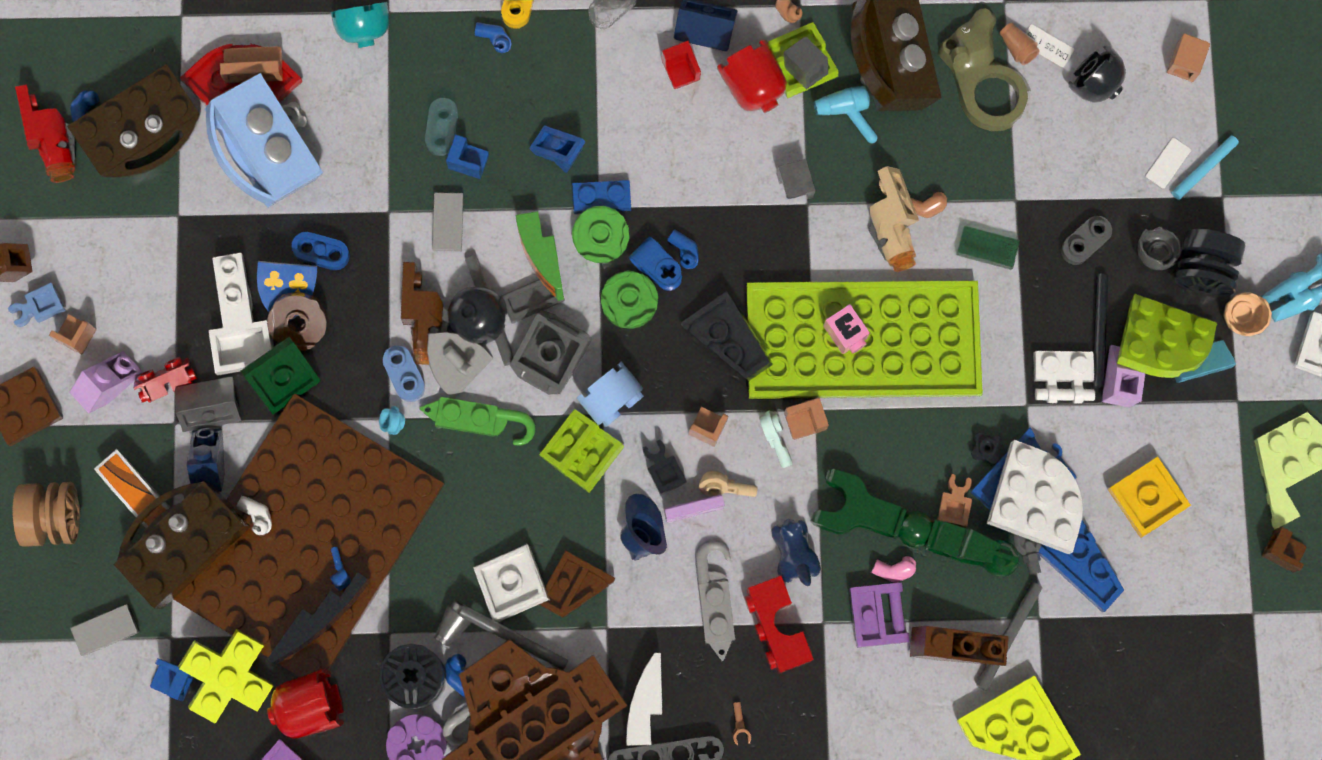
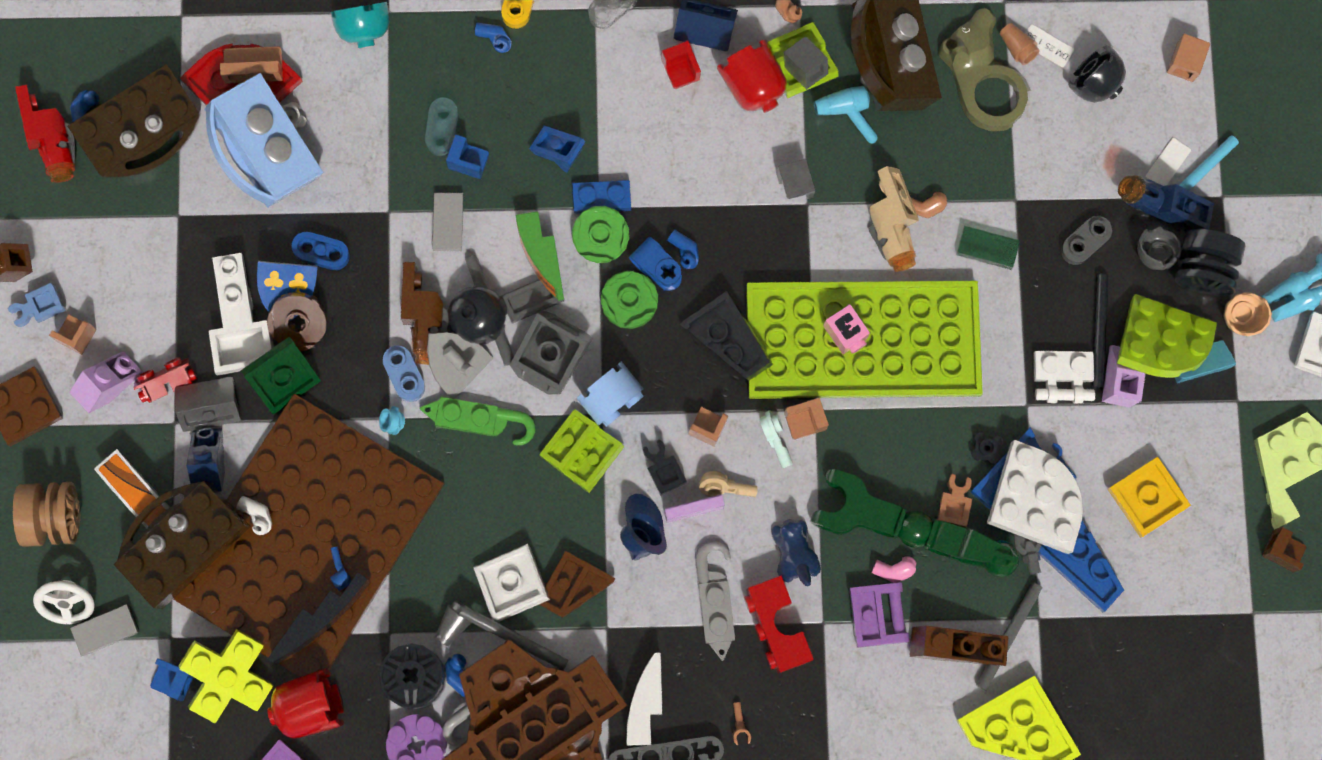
none -> white piece [33,580,94,624]
none -> dark blue plate [1118,175,1214,229]

